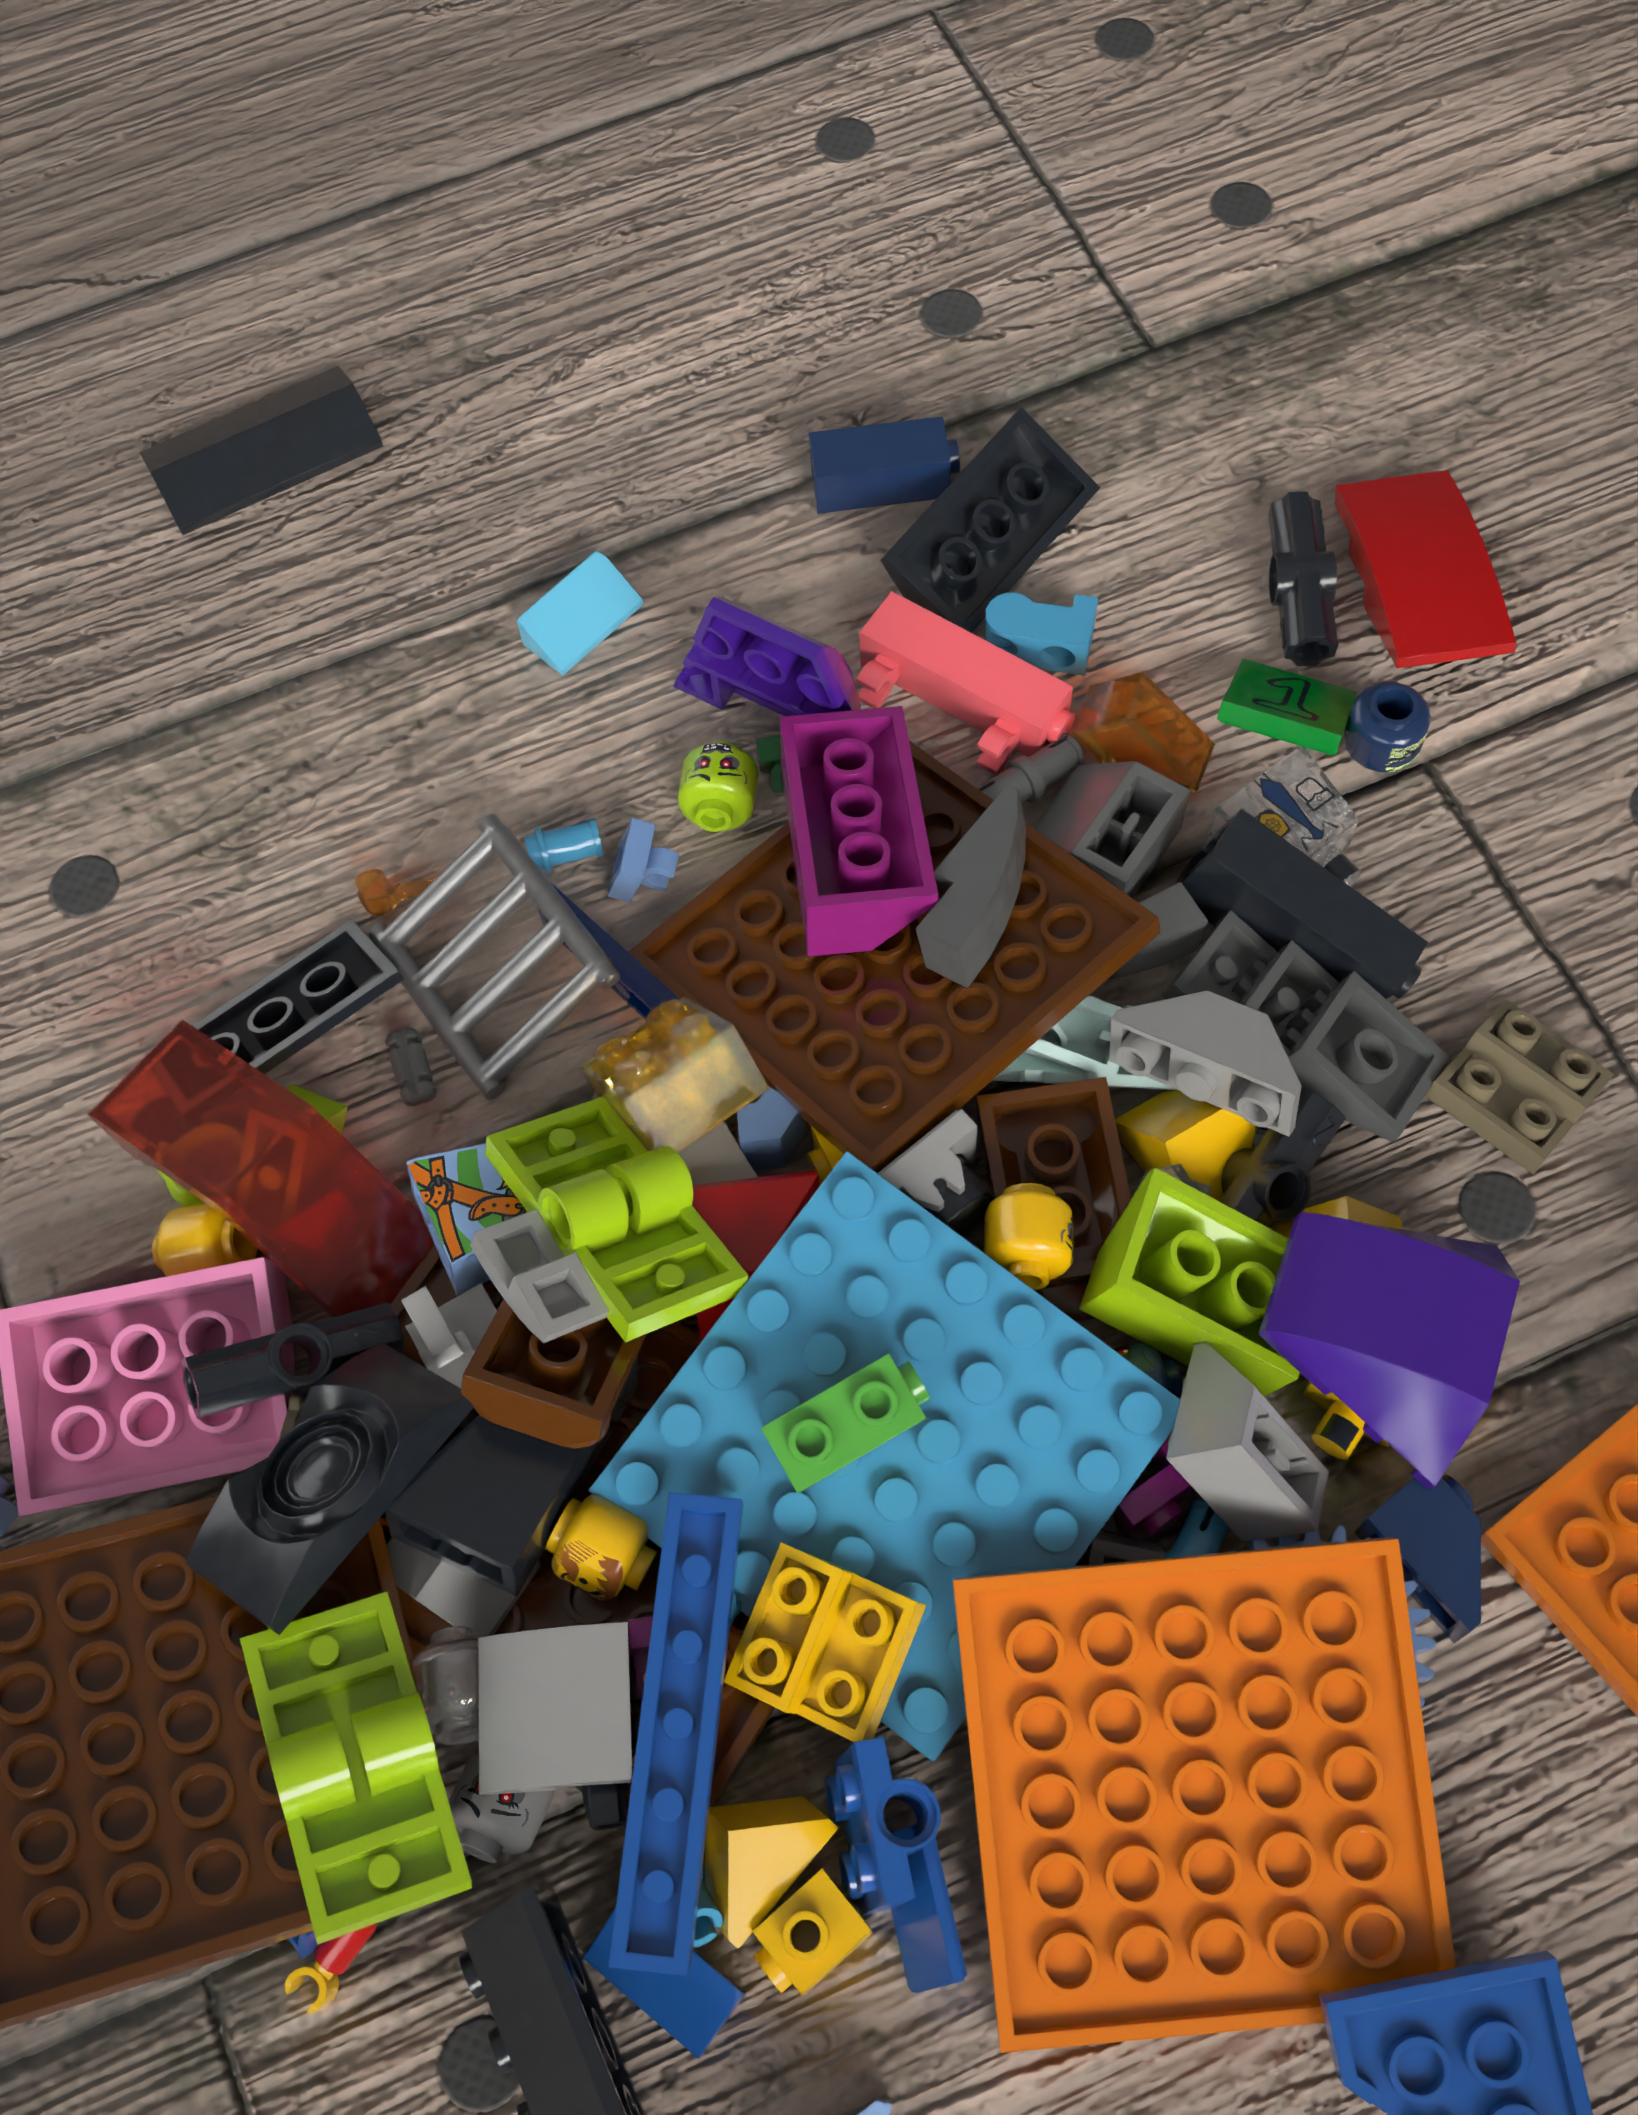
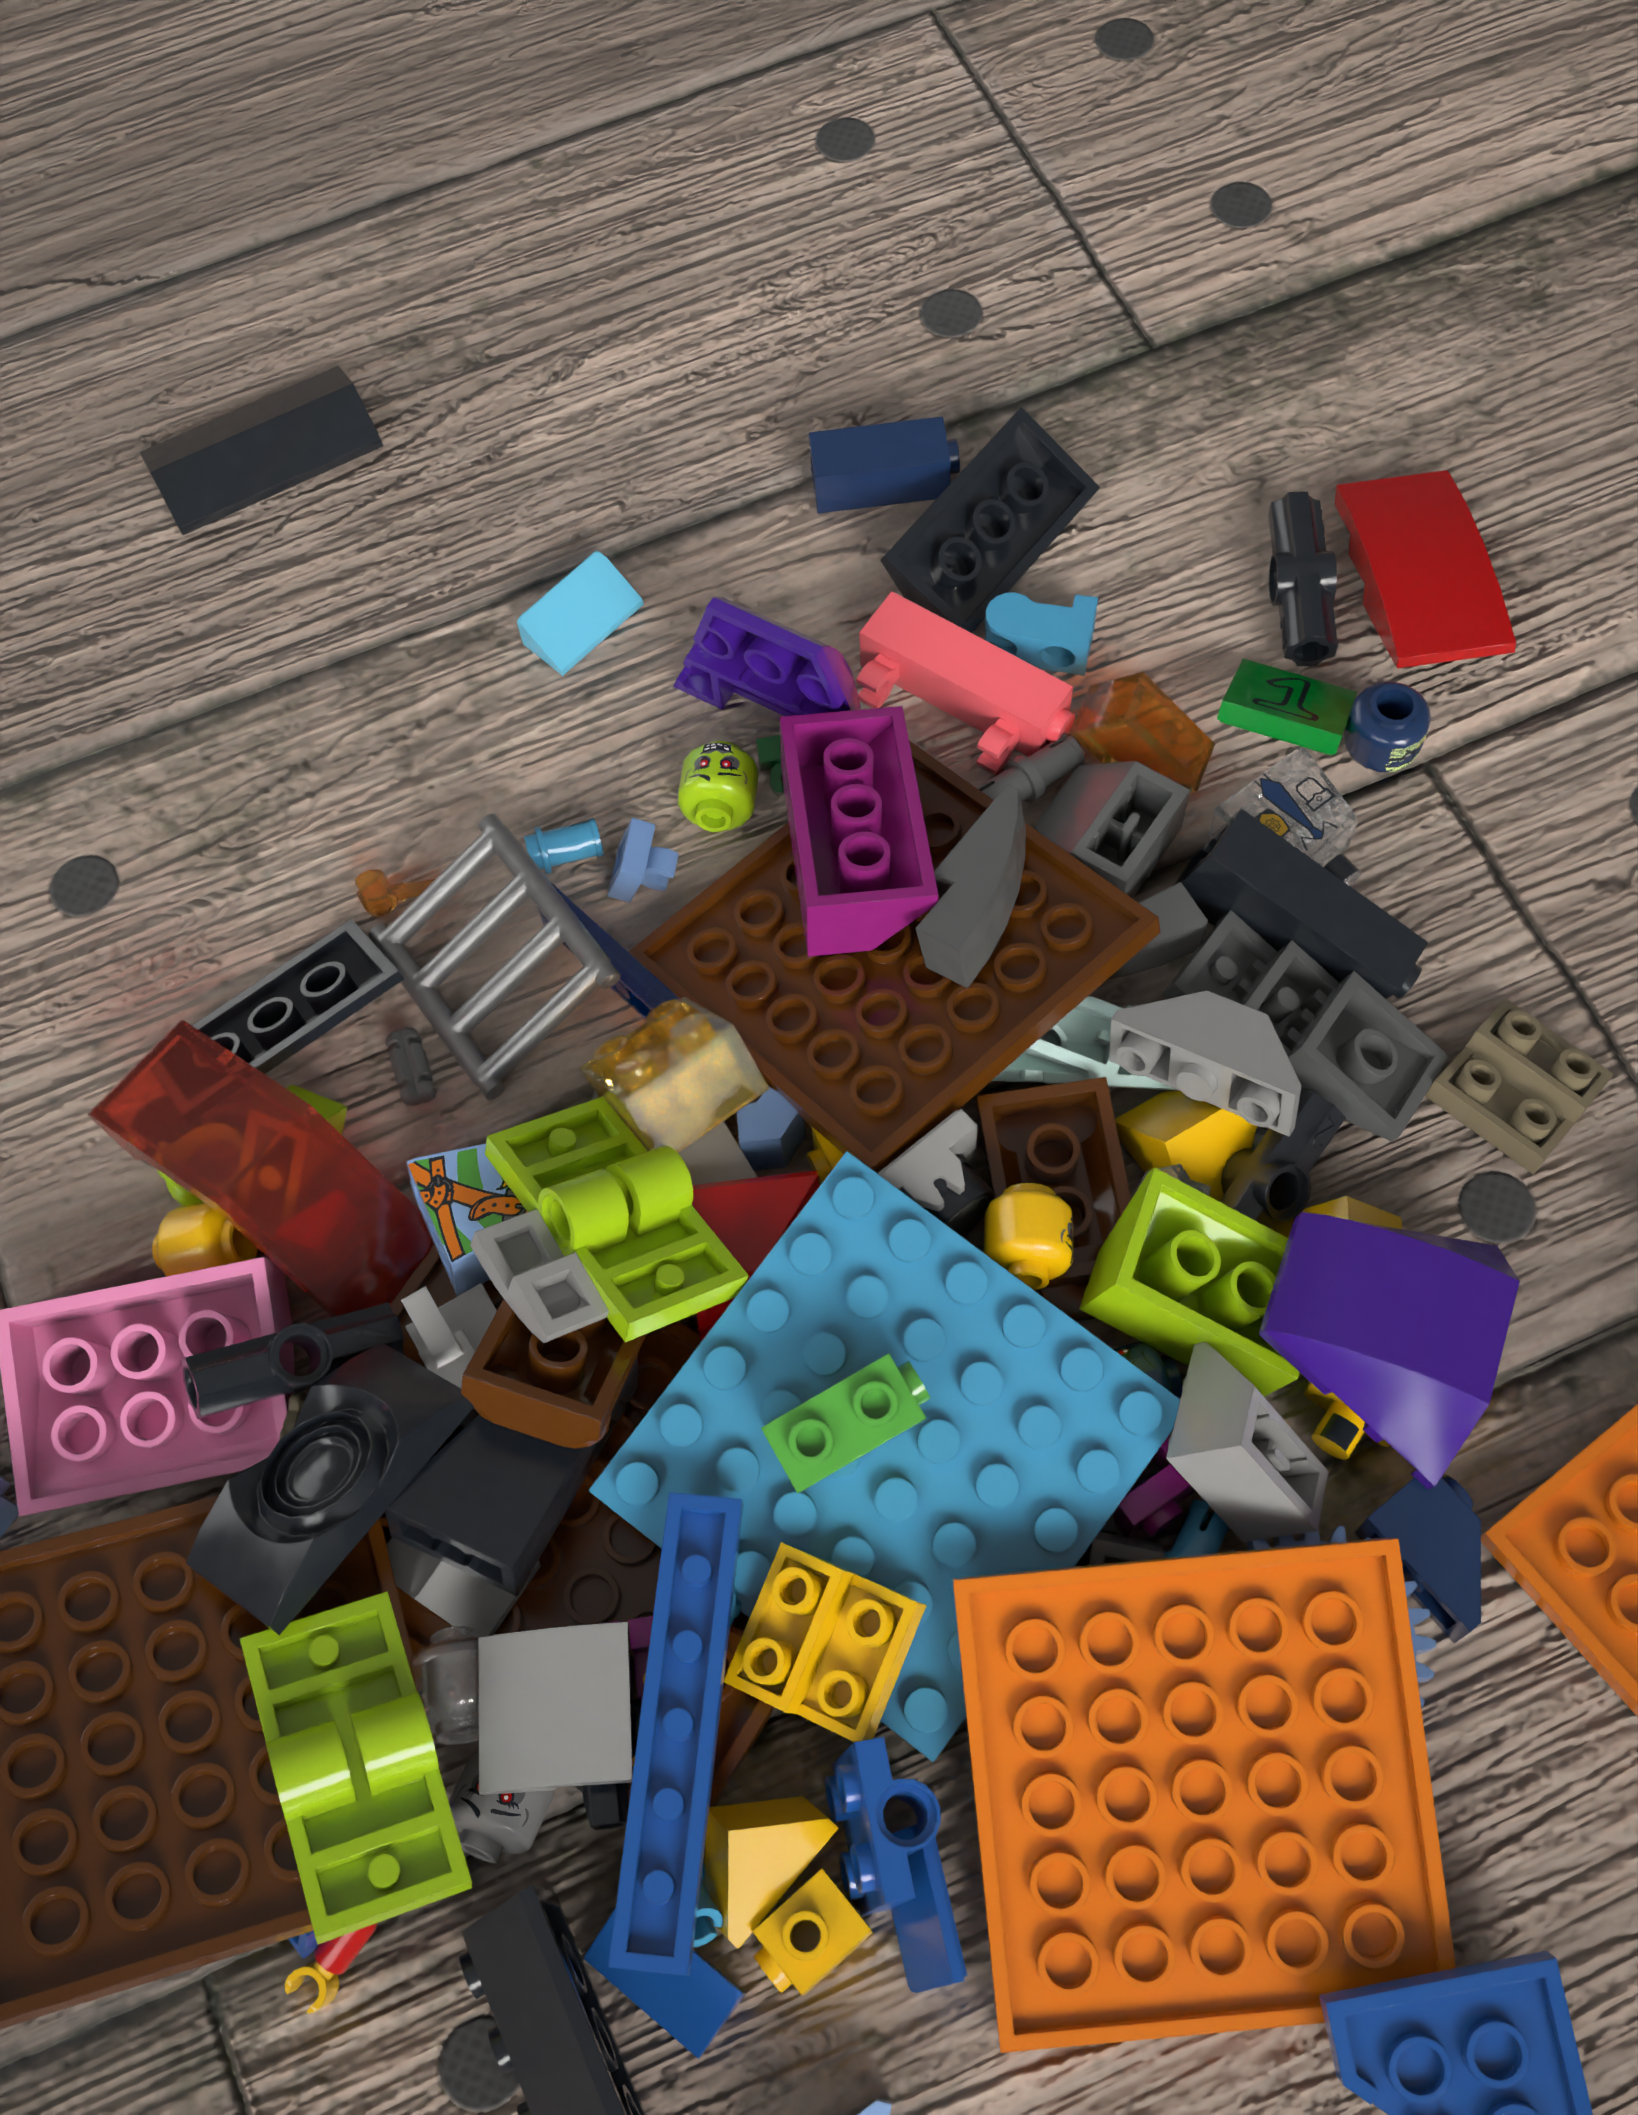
yellow head [545,1494,657,1601] -> none

